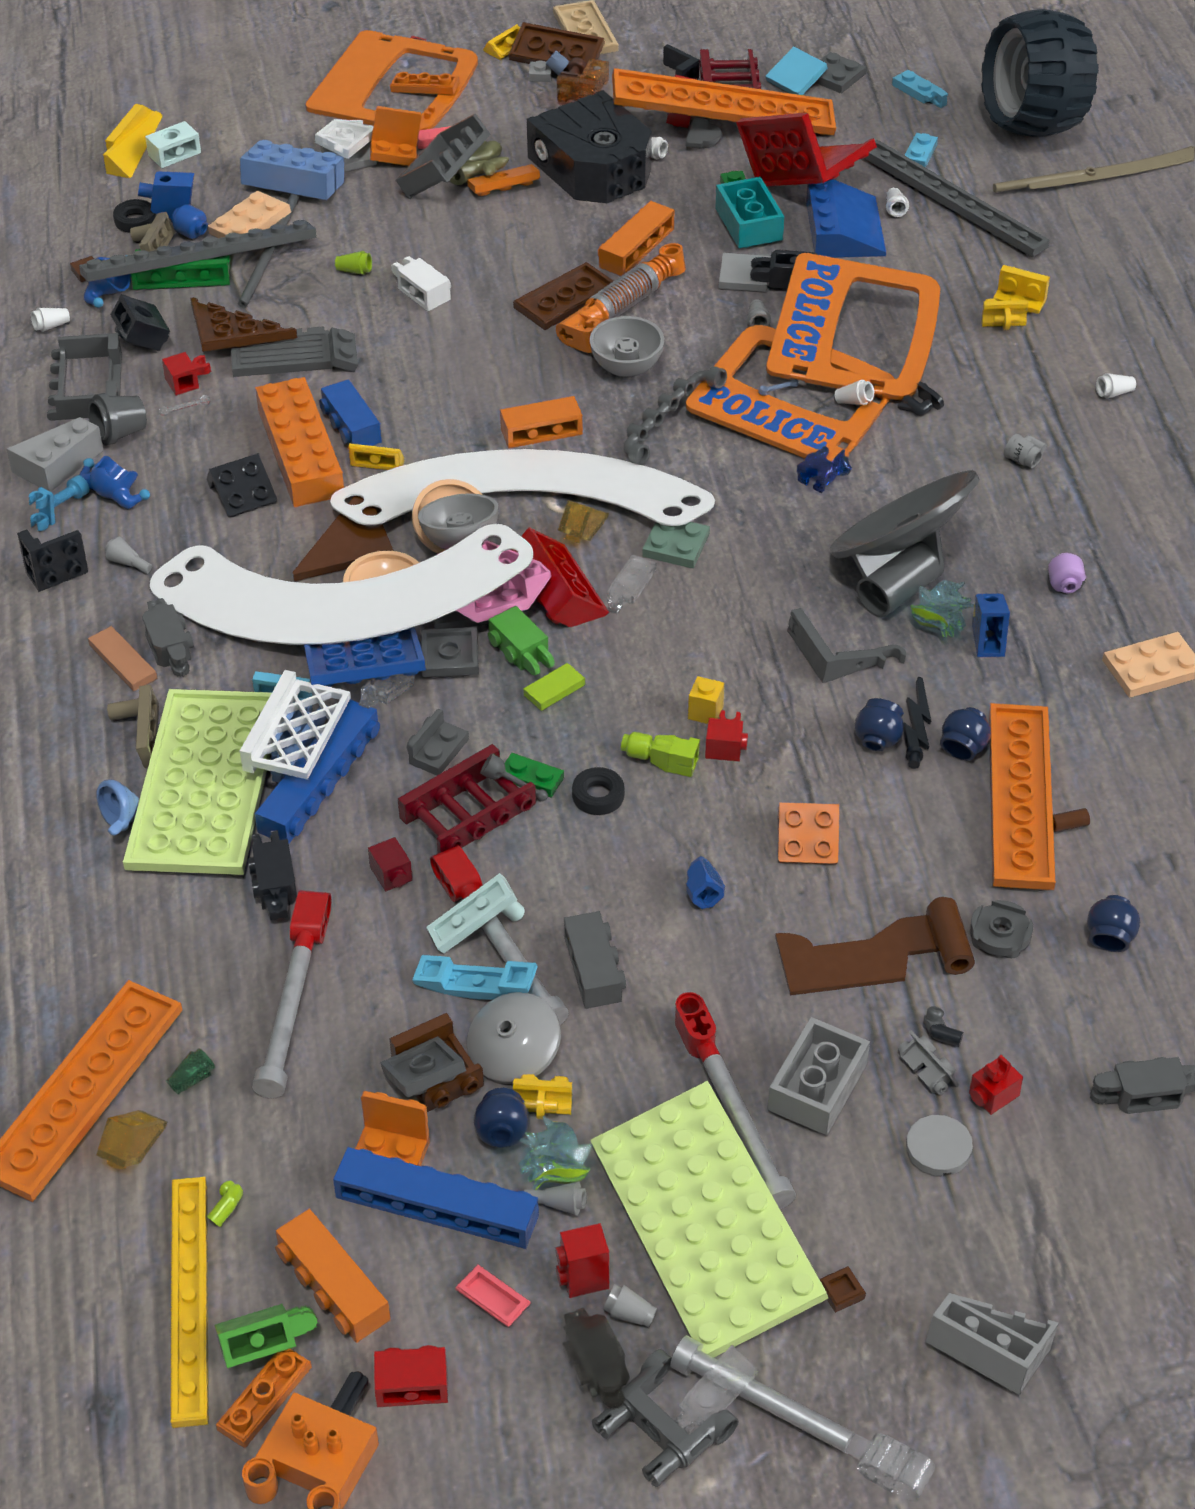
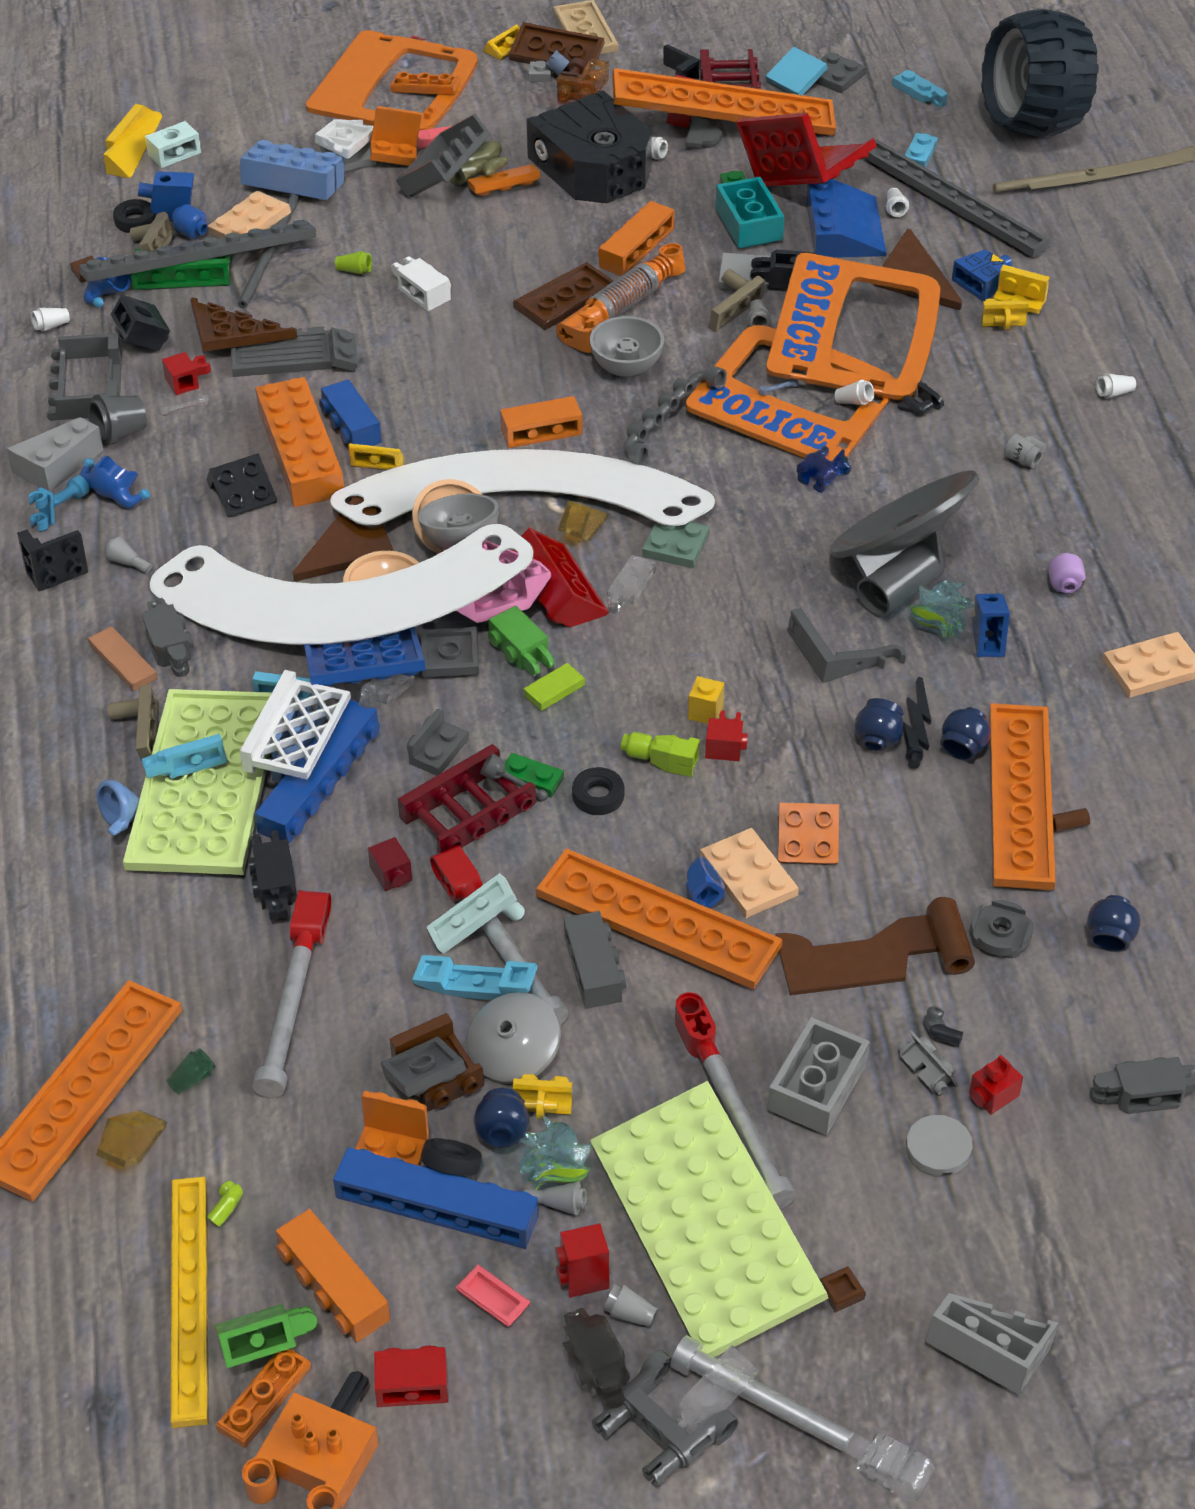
none -> medium azure hinge [142,734,227,779]
none -> black tyre [421,1138,482,1176]
none -> orange plate [536,848,782,990]
none -> light nougat plate [700,828,799,918]
none -> dark tan piece [708,269,765,333]
none -> reddish brown tile [873,228,962,310]
none -> blue torso [952,250,1012,302]

